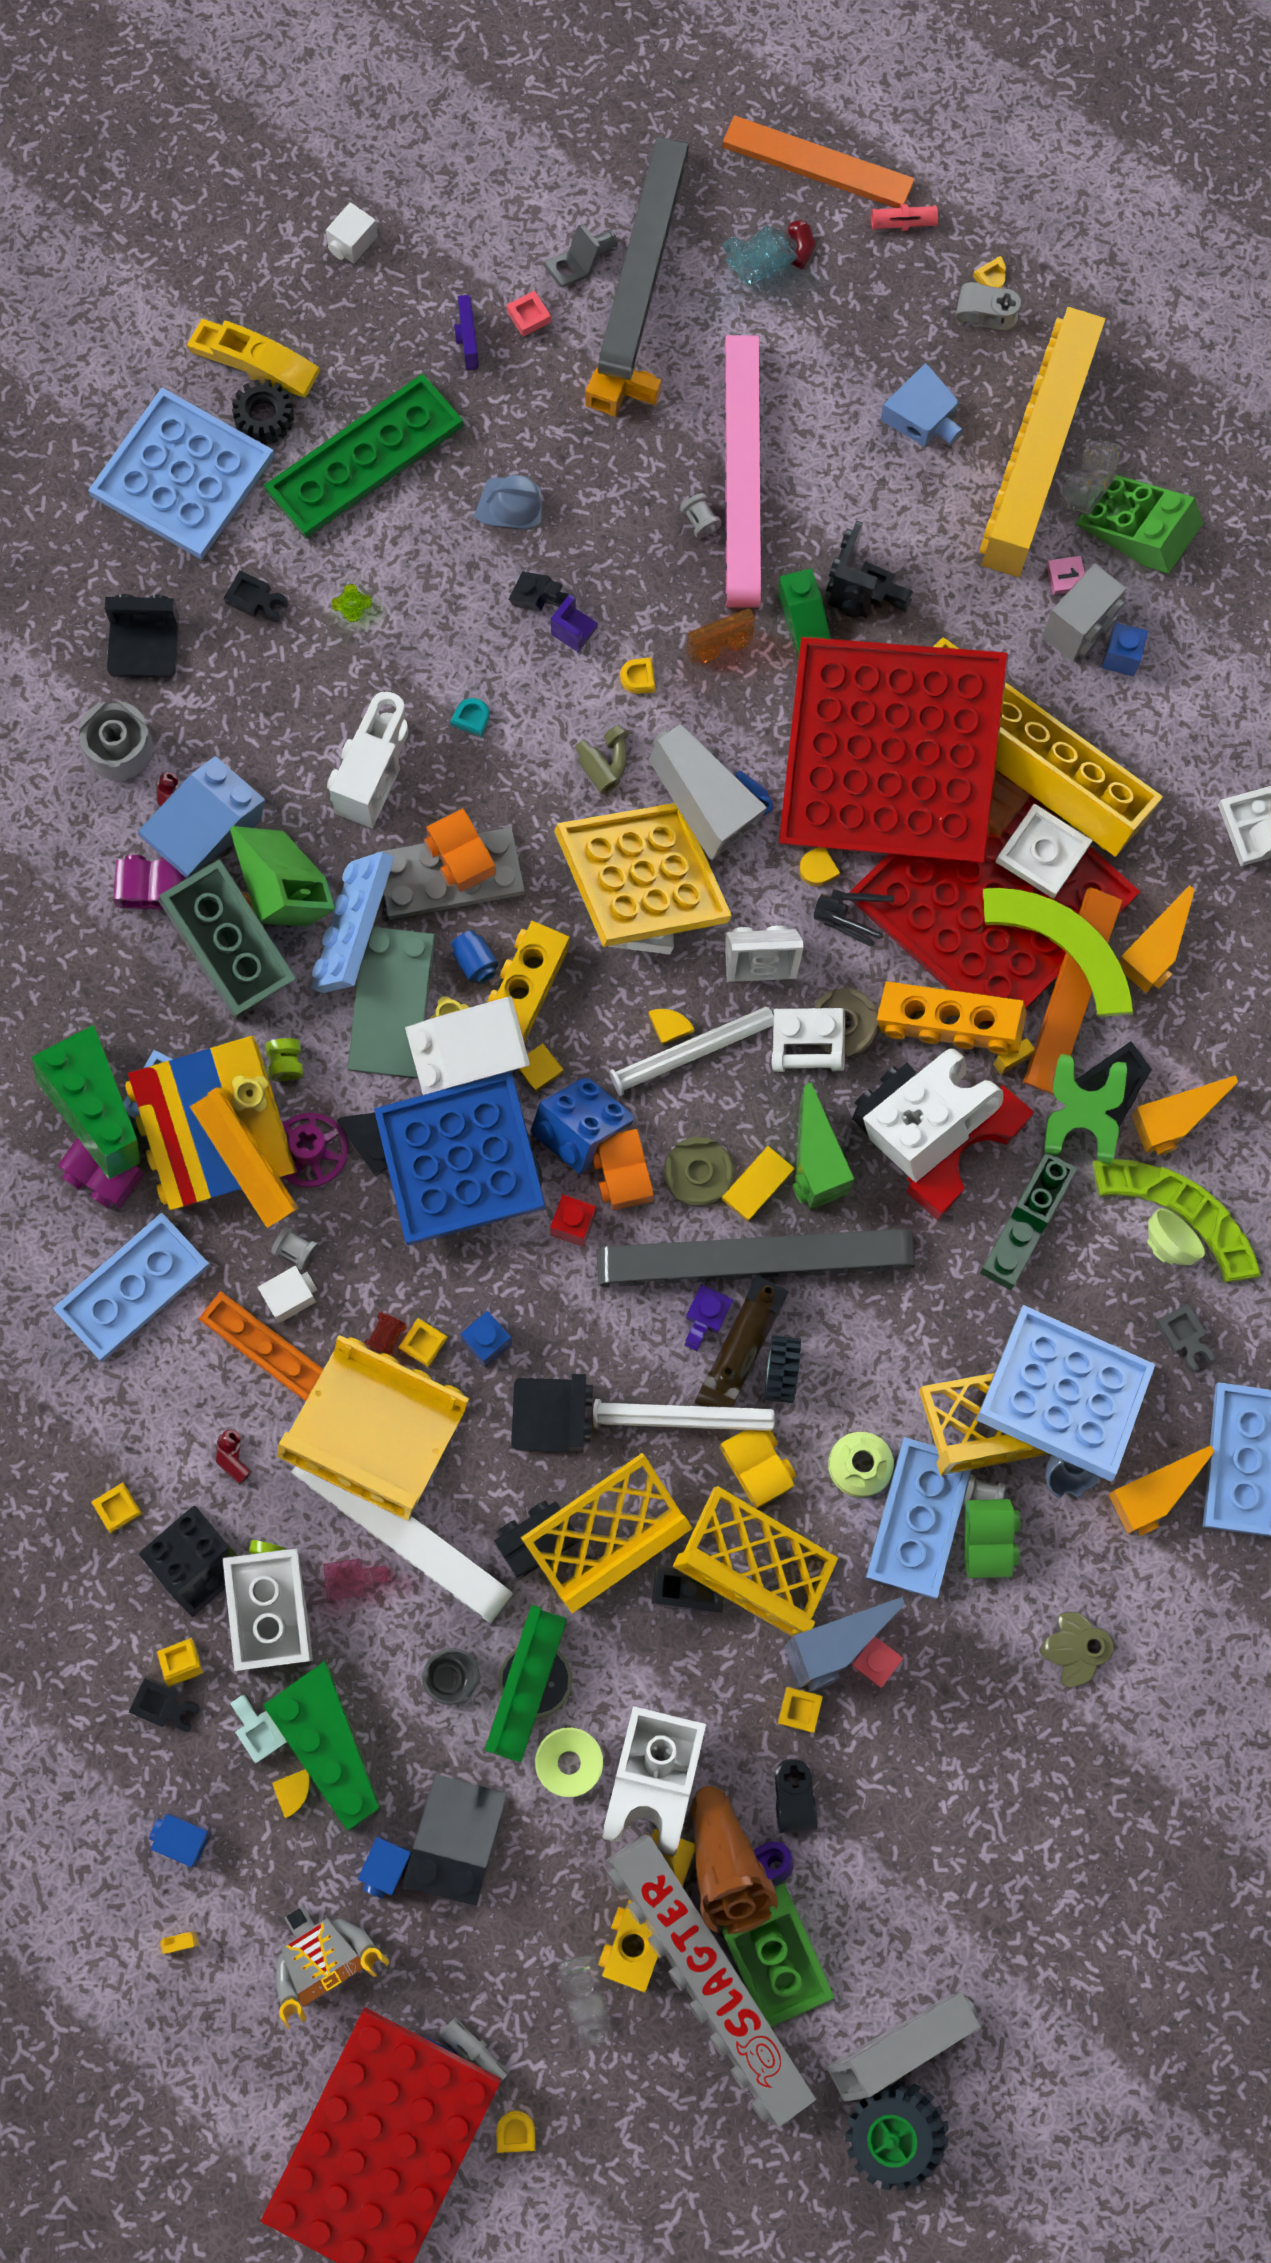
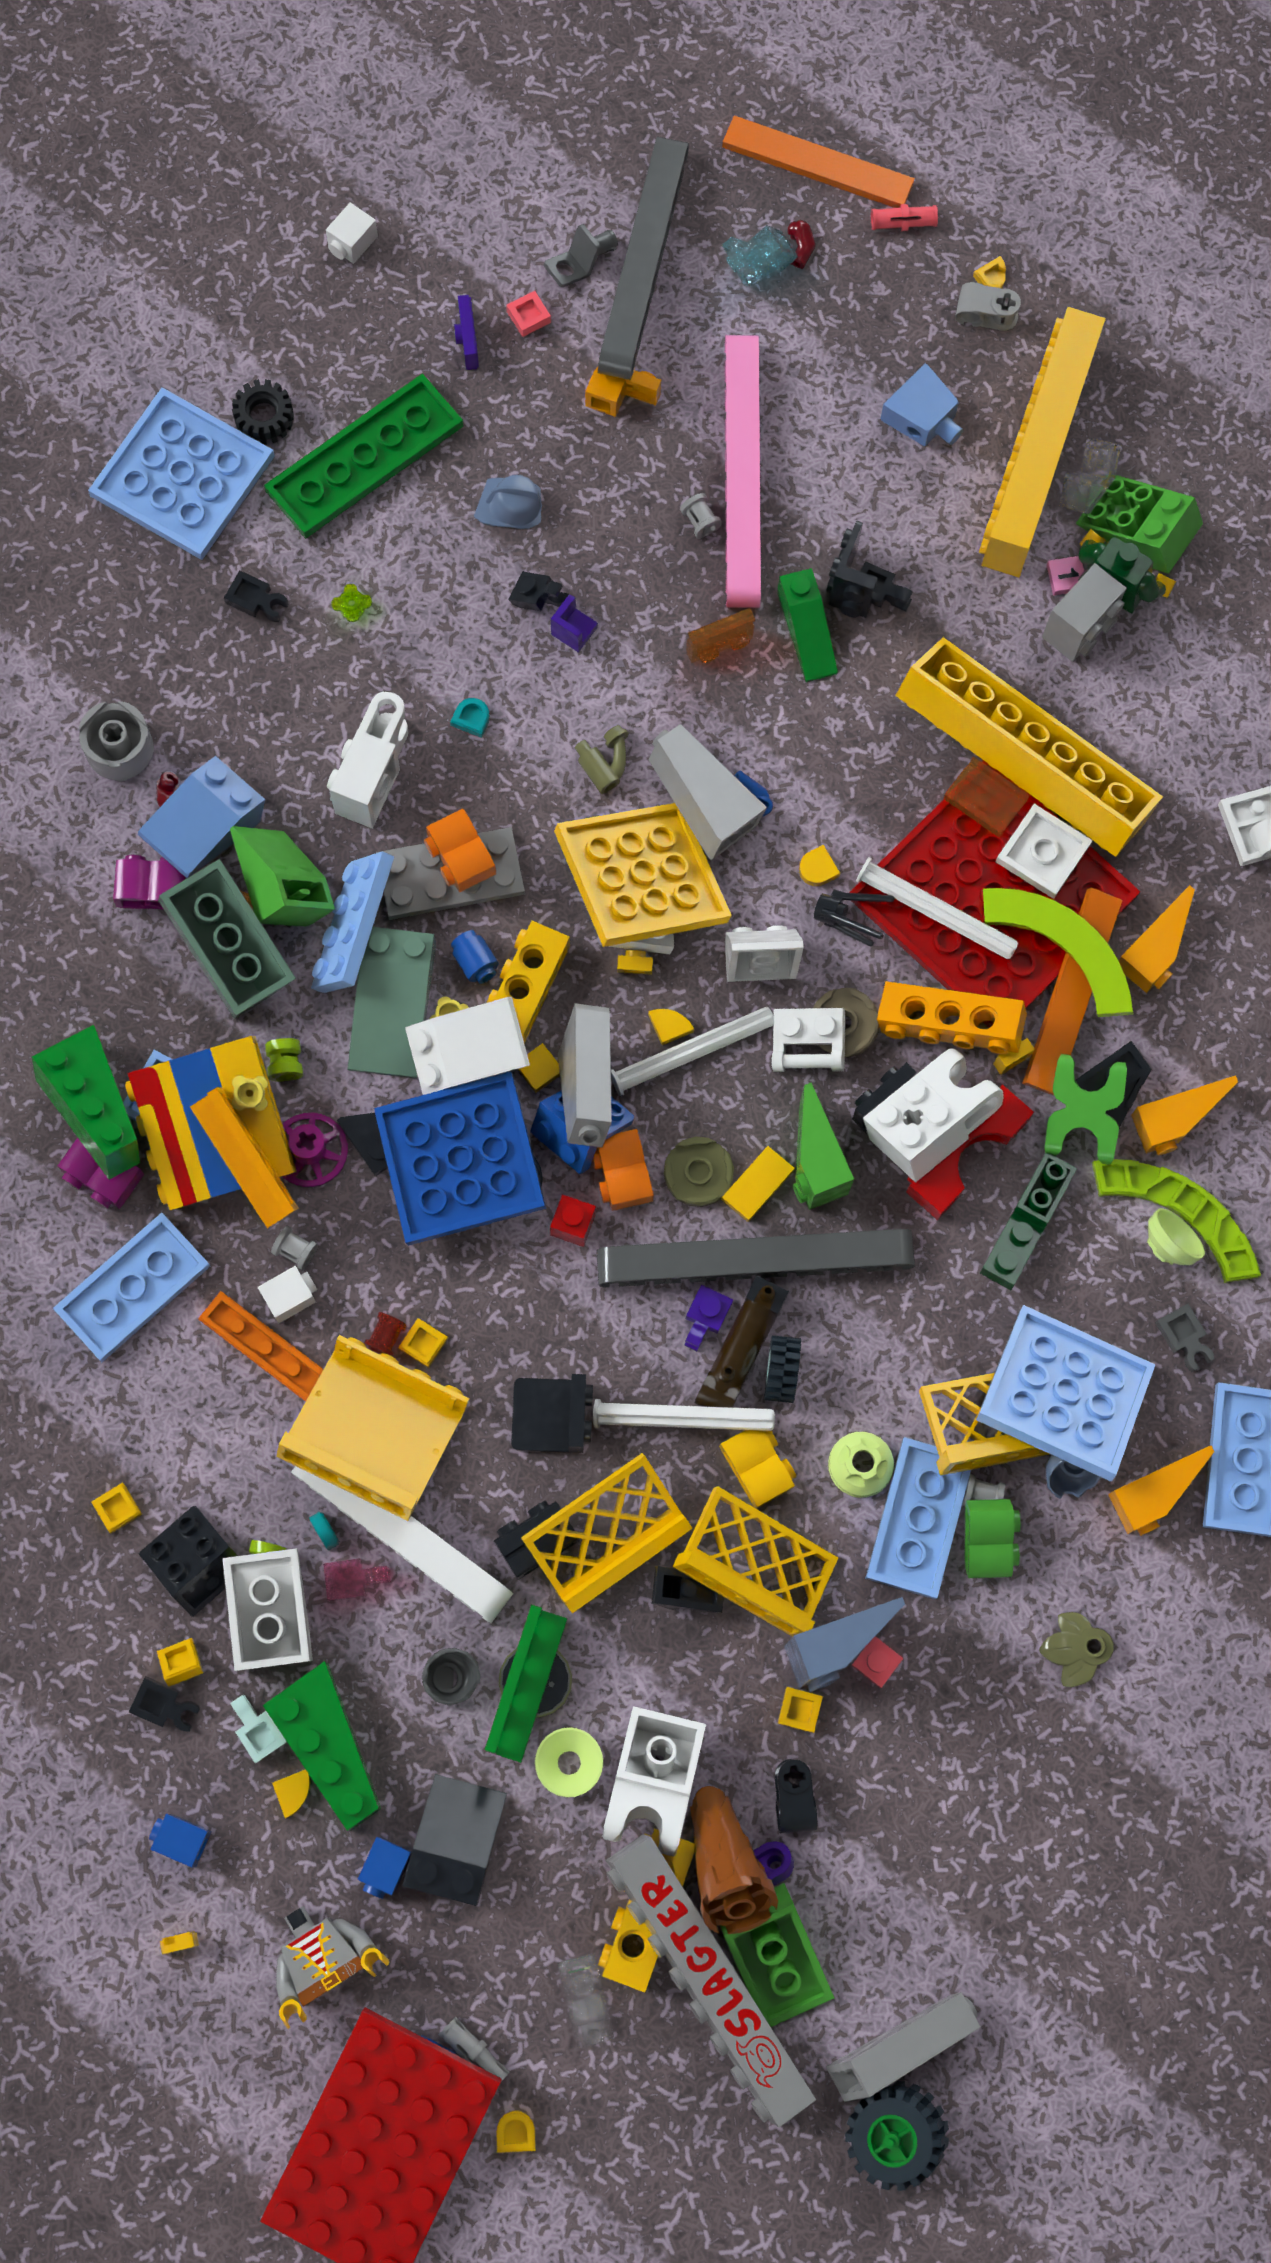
black bracket [104,594,179,678] -> none
yellow slope [186,319,321,398] -> none
dark red arm [216,1429,252,1485] -> none
blue brick [460,1310,512,1367] -> none
yellow tile [620,657,656,694] -> none
red plate [779,637,1009,863] -> none
blue brick [1101,622,1148,676] -> none
none -> teal tile [309,1511,340,1551]
none -> light grey slope [558,1003,612,1147]
none -> yellow plate [617,950,653,975]
none -> white axle [856,857,1018,959]
none -> dark green torso [1078,529,1176,614]

